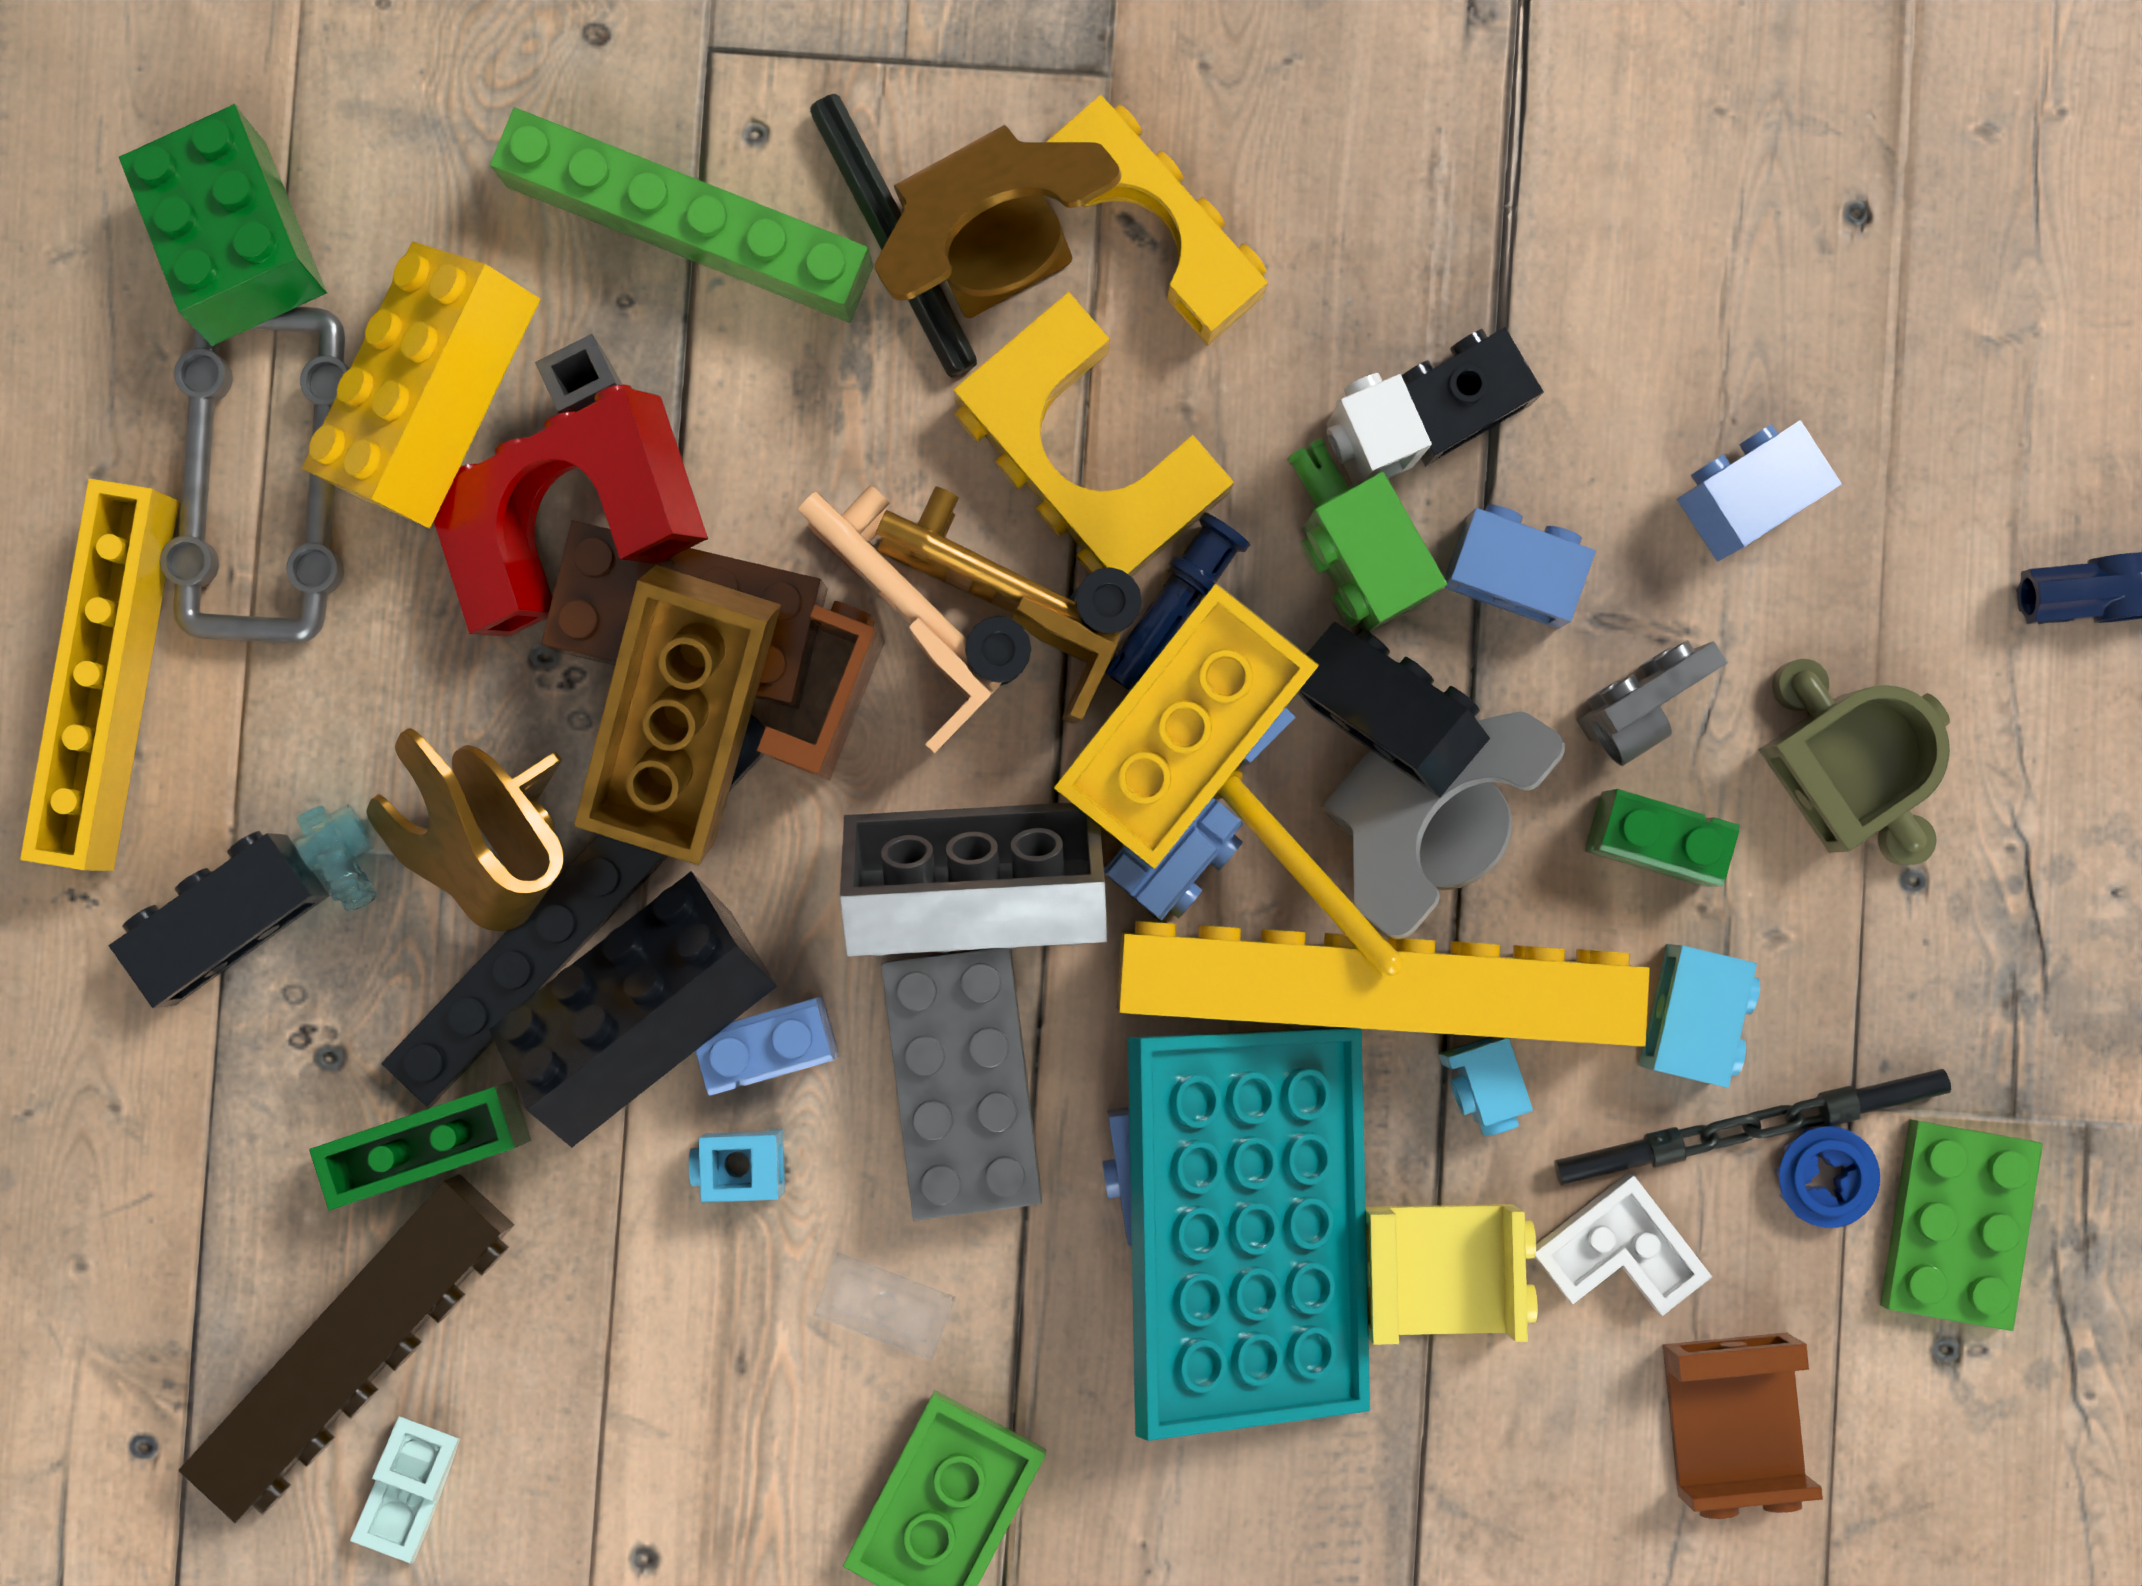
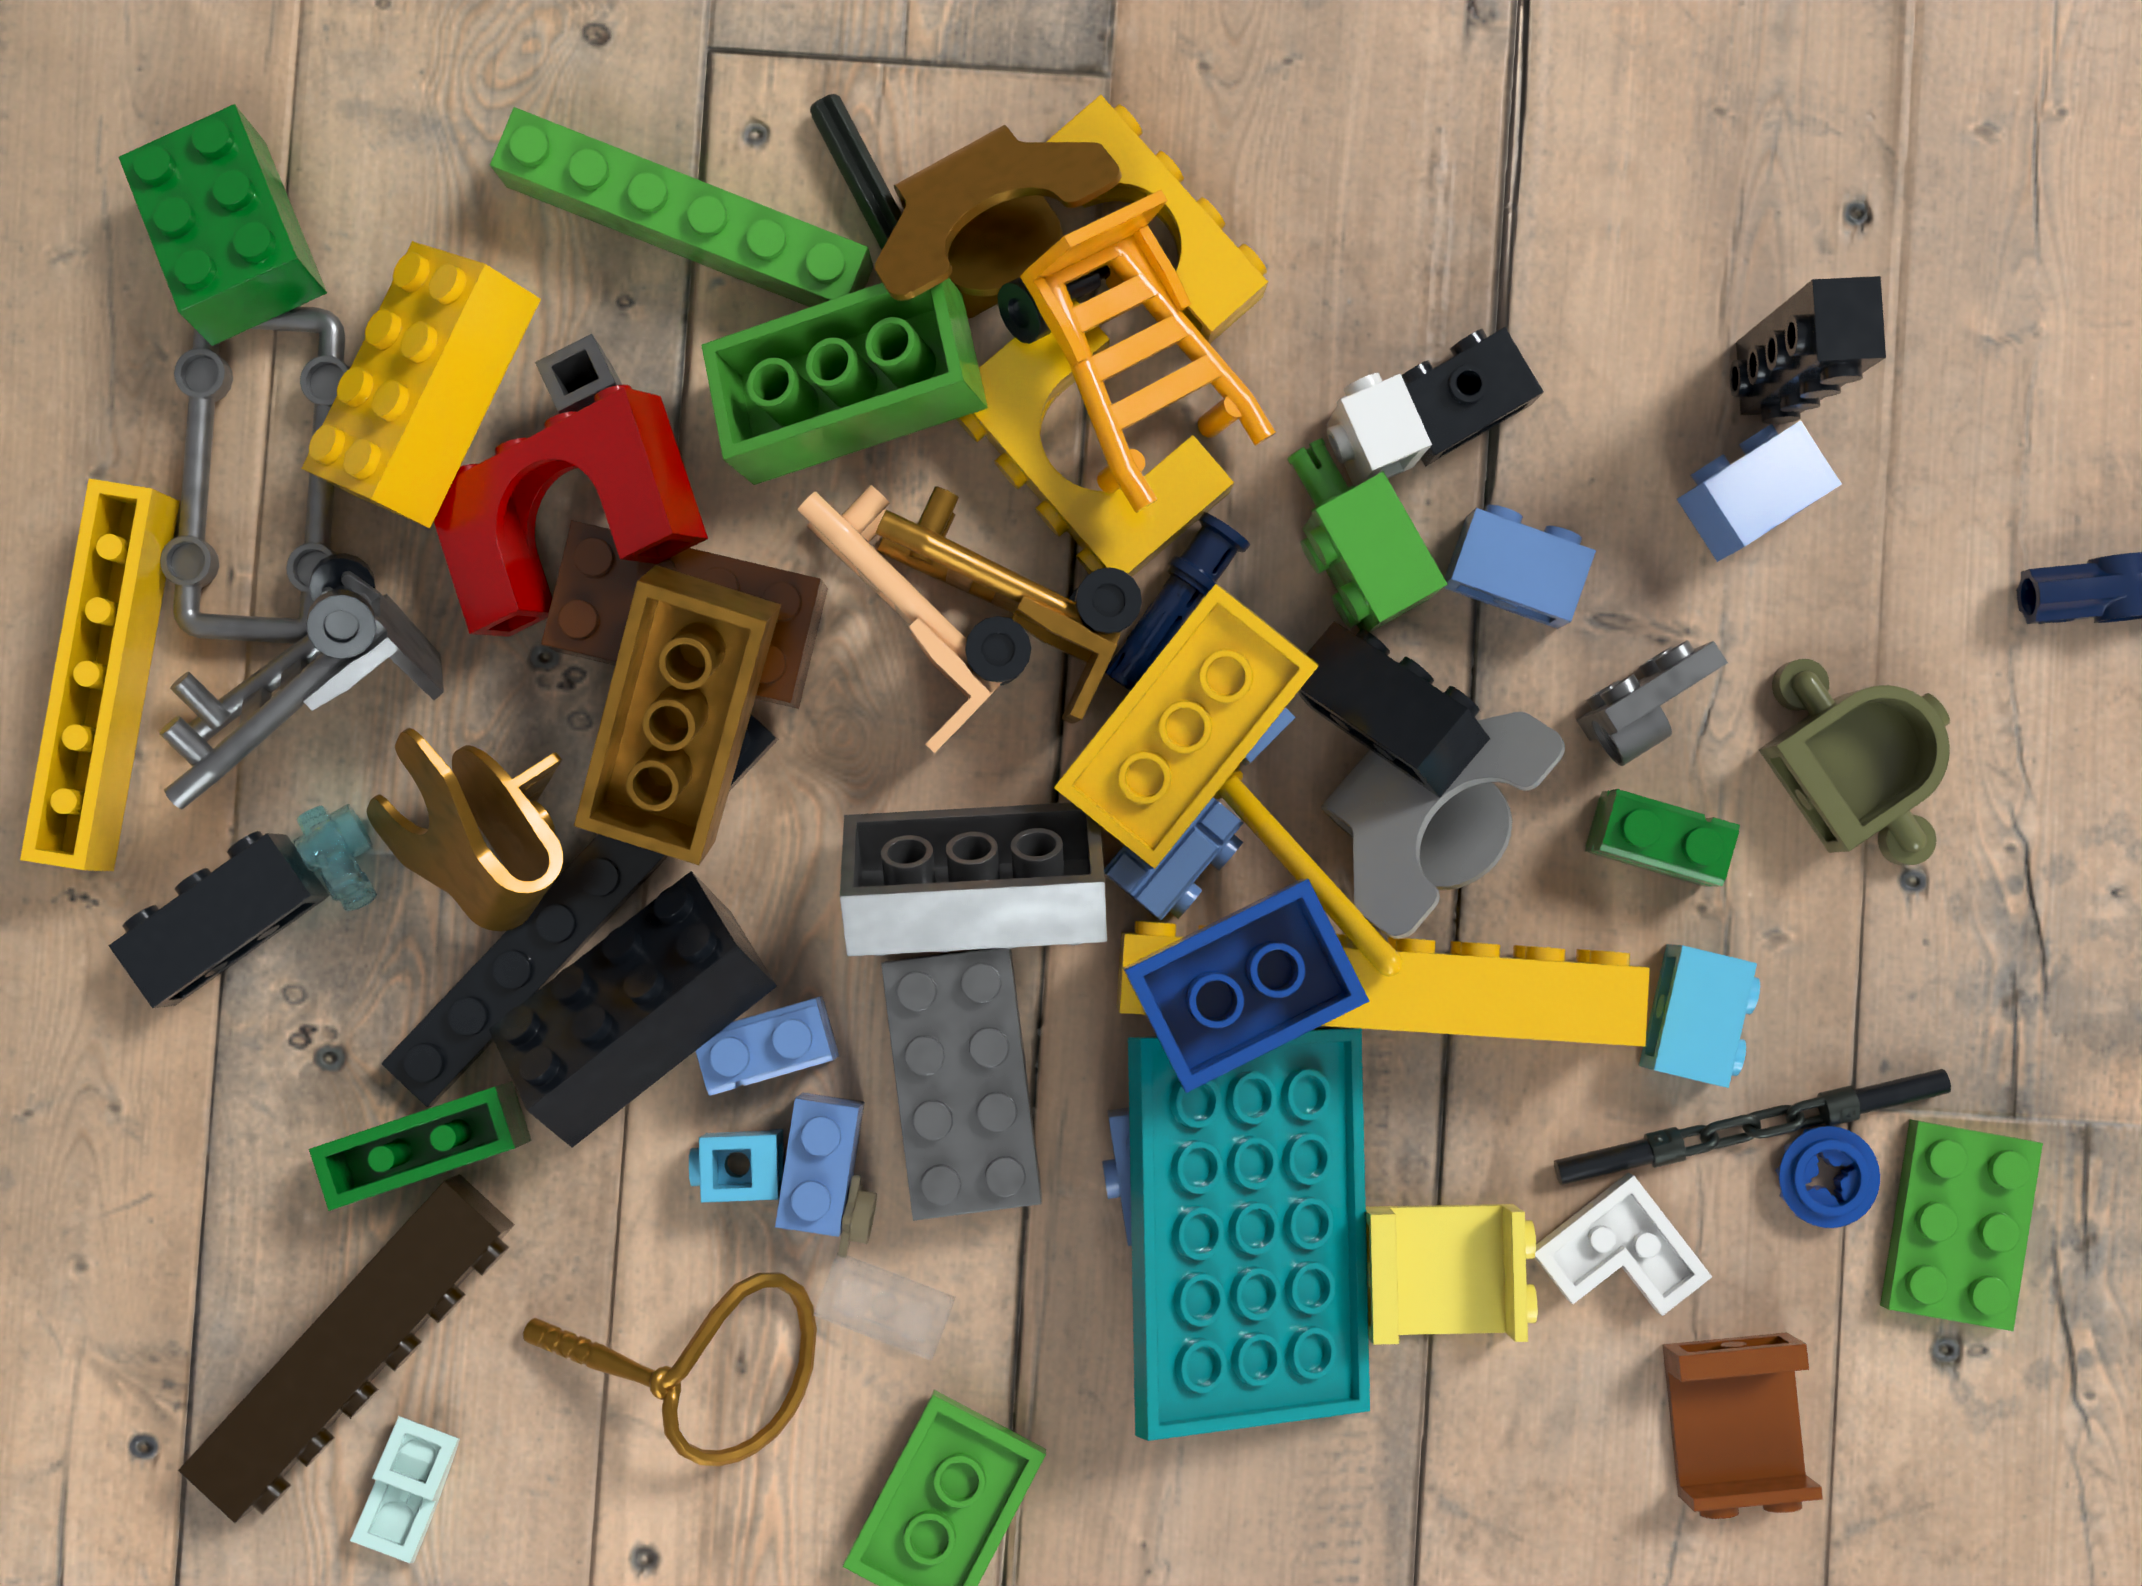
dark orange panel [757,601,884,781] -> none
medium azure brick [1438,1037,1533,1136] -> none
none -> flat silver hand [159,553,444,809]
none -> pearl gold piece [523,1272,817,1466]
none -> bright green brick [701,278,988,485]
none -> medium blue brick [775,1092,865,1237]
none -> dark tan plate [838,1175,877,1258]
none -> light orange hand [998,190,1276,513]
none -> blue brick [1123,879,1369,1093]
none -> black brick [1730,276,1886,424]

